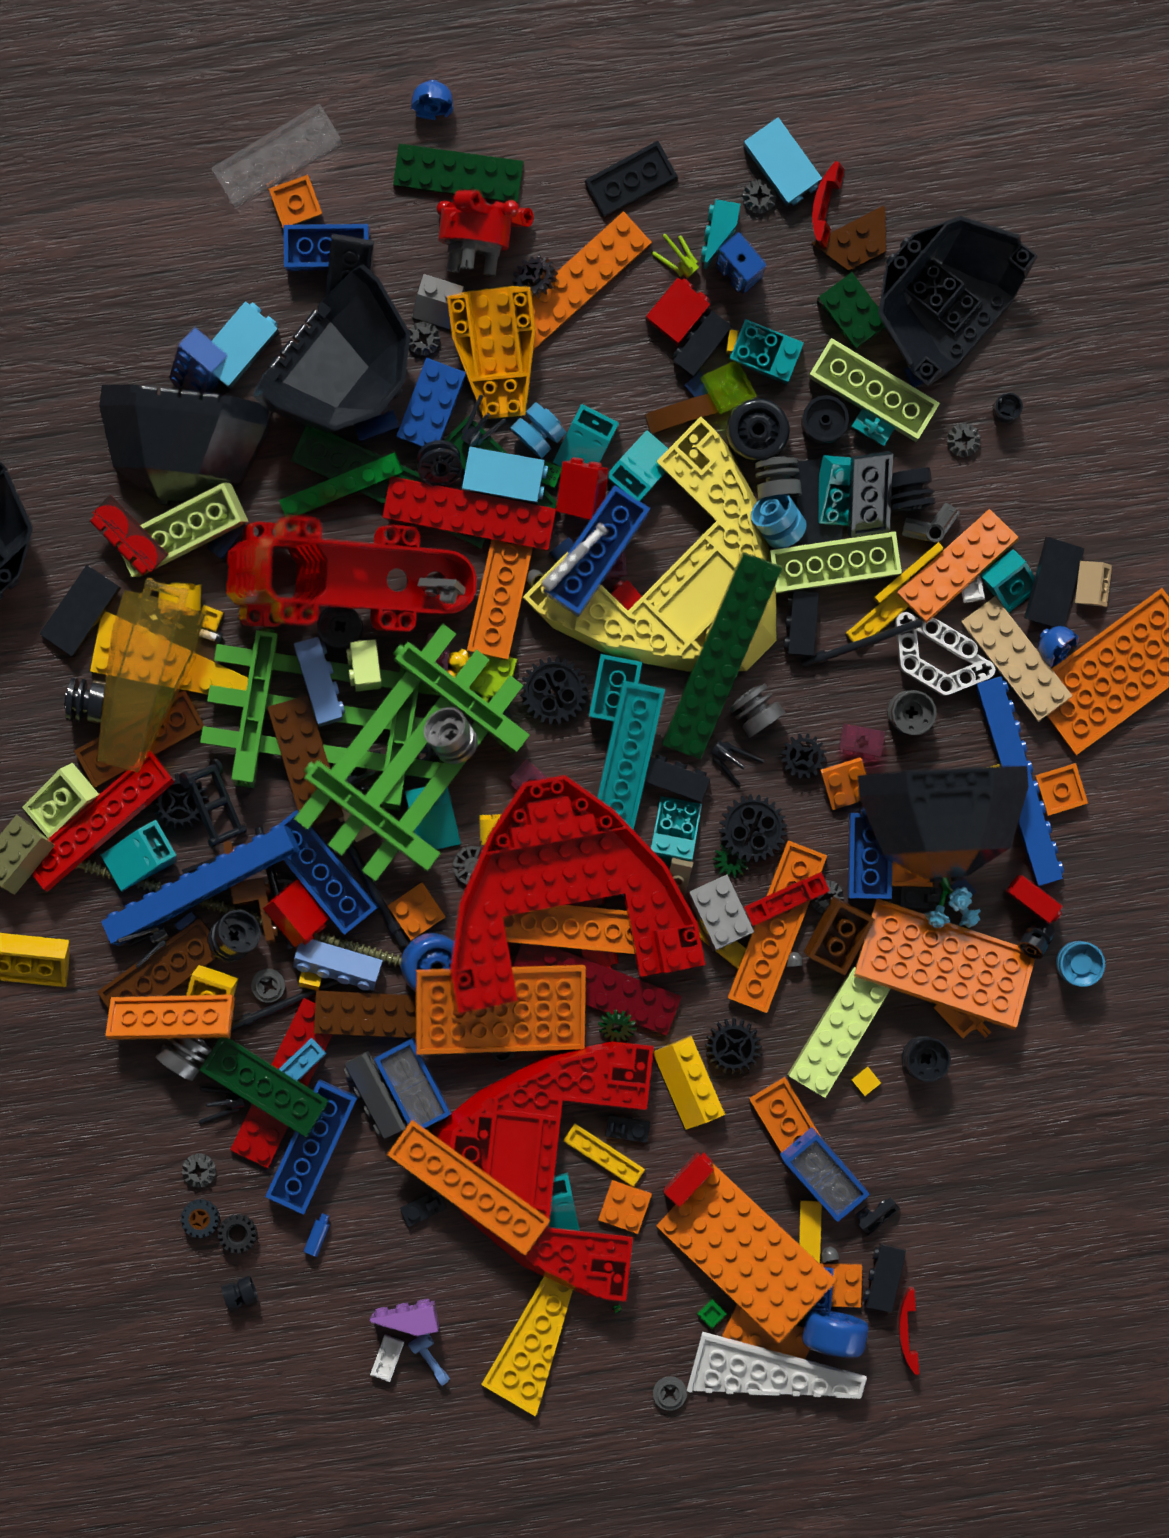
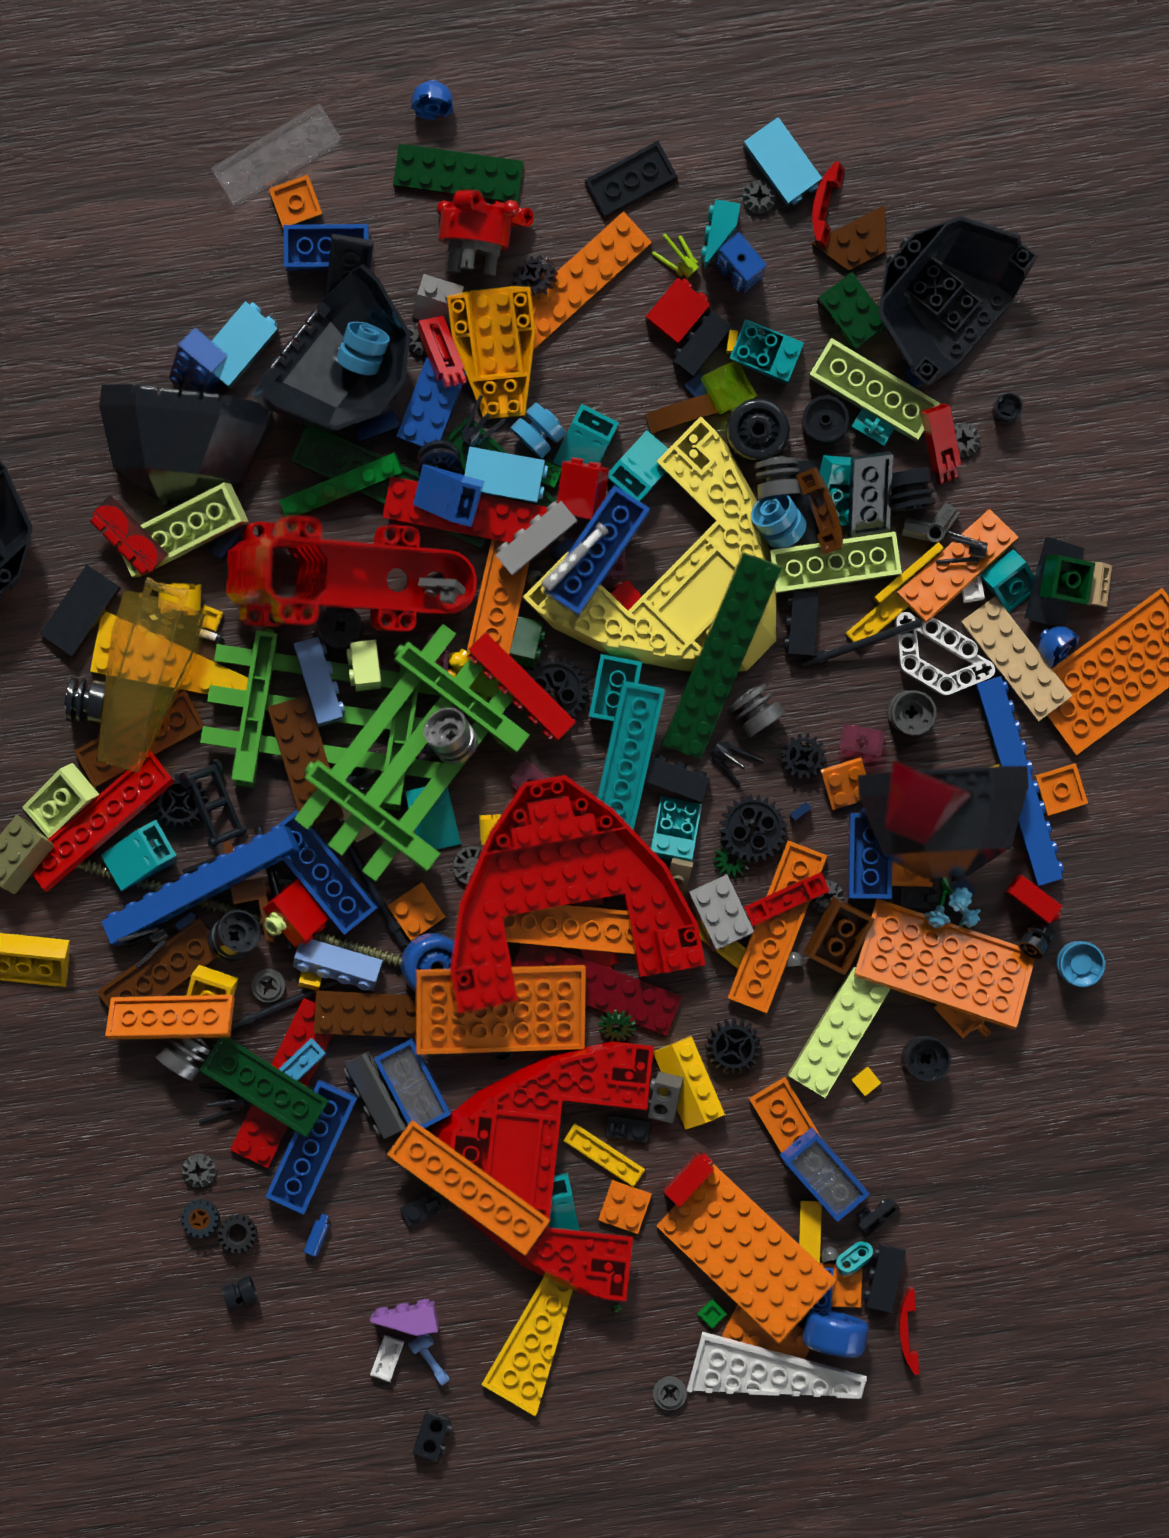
none -> yellowish green plate [264,913,286,935]
none -> dark azure wheel [336,322,390,375]
none -> black brick [412,1410,452,1461]
none -> blue slope [413,464,484,527]
none -> red hinge [417,316,466,388]
none -> red brick [466,632,576,741]
none -> light grey brick [496,501,577,576]
none -> dark green brick [509,616,546,668]
none -> dark grey brick [647,1072,683,1123]
none -> dark blue tile [790,802,811,821]
none -> reddish brown slope [796,468,843,555]
none -> teal plate [836,1241,873,1276]
none -> dark red wedge [885,760,971,844]
none -> red hinge [921,404,961,485]
none -> black plant [936,531,988,564]
none -> dark green brick [1039,555,1096,604]

